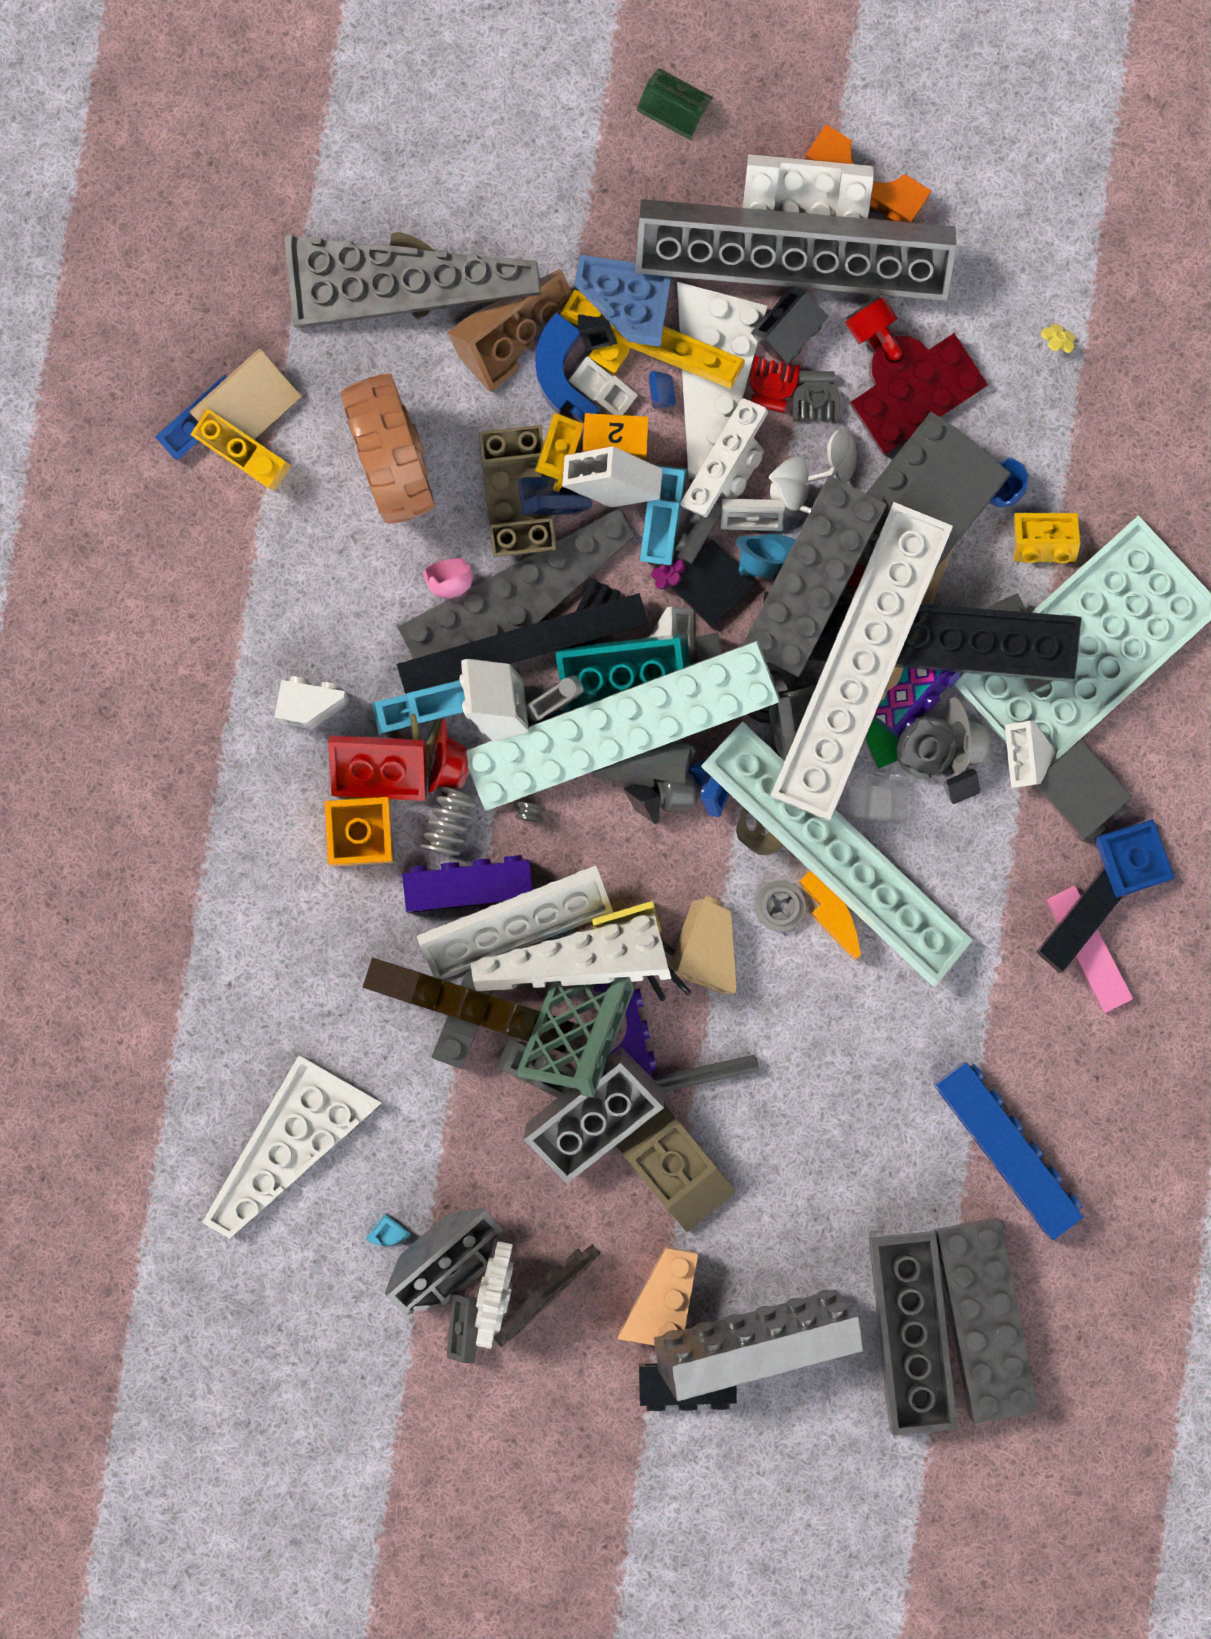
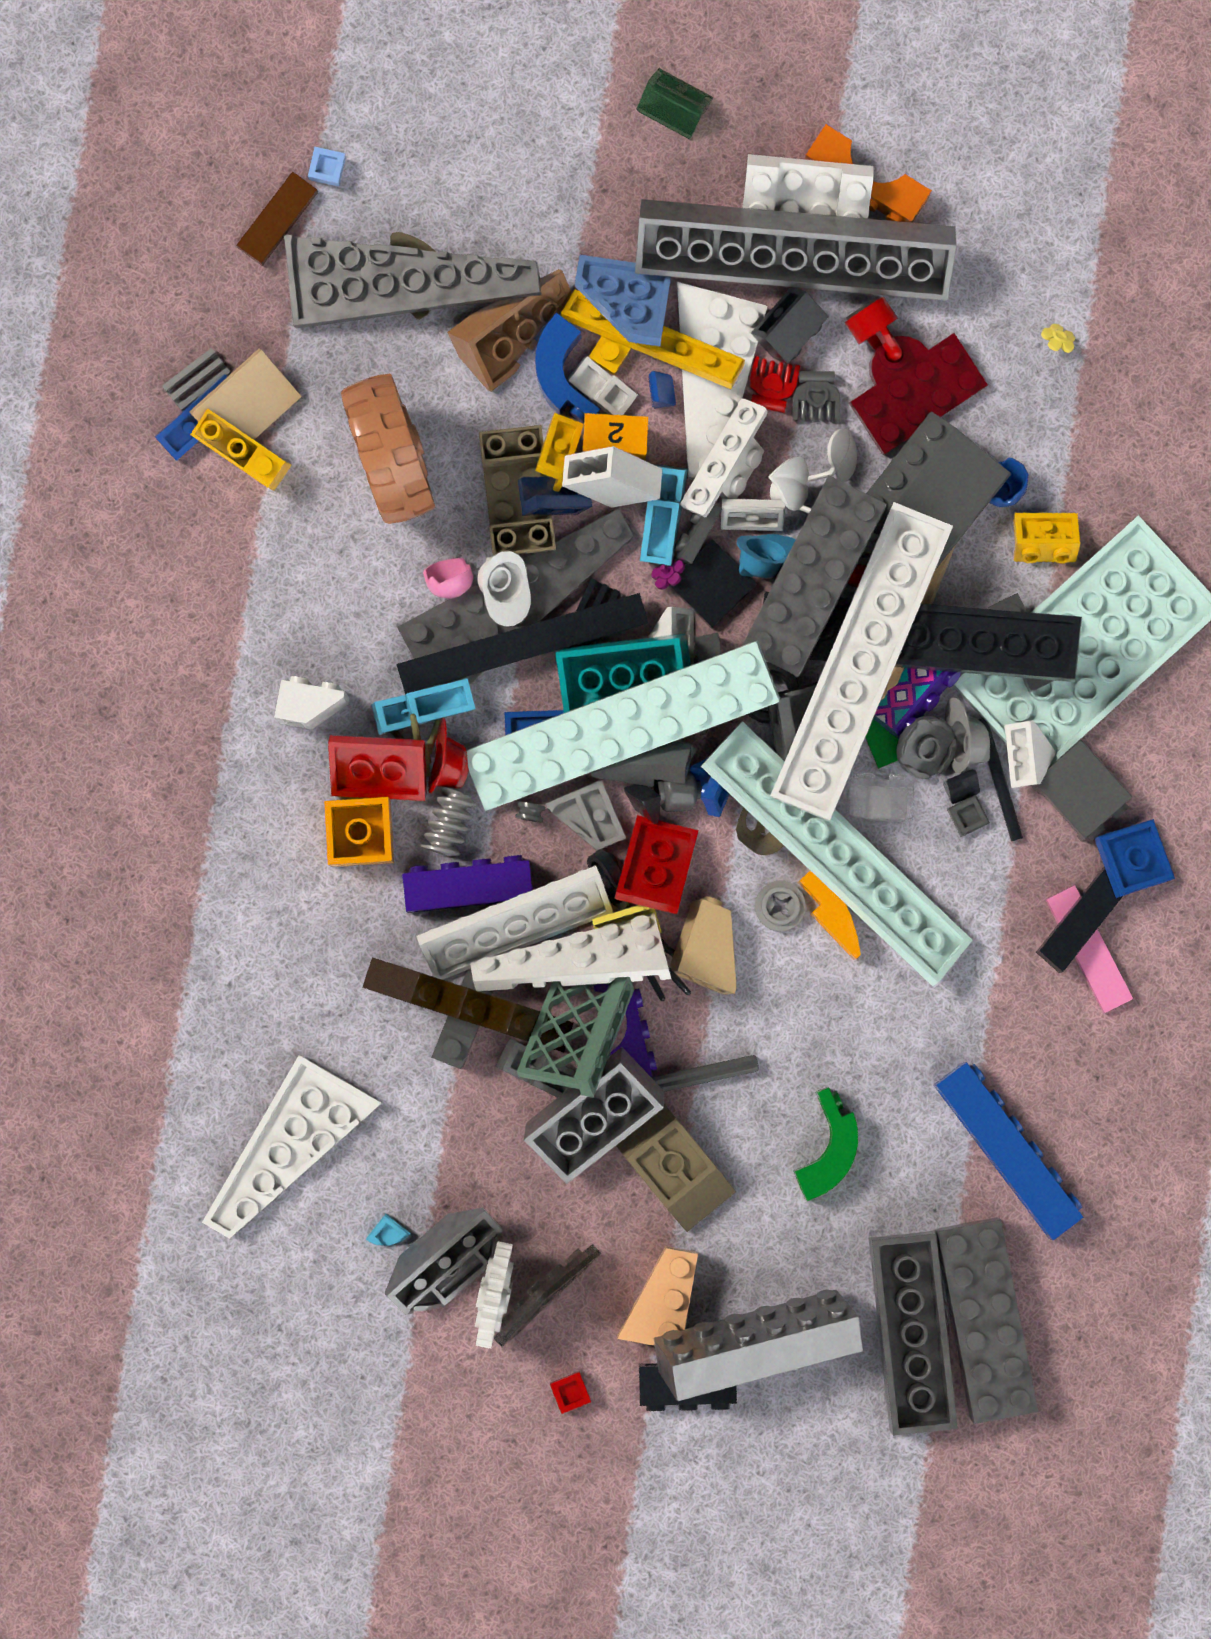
dark grey plate [447,1294,478,1363] -> none
white slope [459,659,529,742] -> none
light grey piece [526,675,583,725] -> none
black slope [578,314,618,351] -> none
none -> light grey tile [162,348,231,411]
none -> reddish brown tile [236,171,318,266]
none -> light blue plate [308,147,346,187]
none -> white piece [477,551,531,627]
none -> light grey wing [545,780,626,851]
none -> red plate [550,1371,591,1414]
none -> black plate [587,850,633,910]
none -> red plate [615,815,699,914]
none -> green arch [793,1087,858,1201]
none -> dark grey tile [947,795,990,837]
none -> black bar [978,718,1023,842]

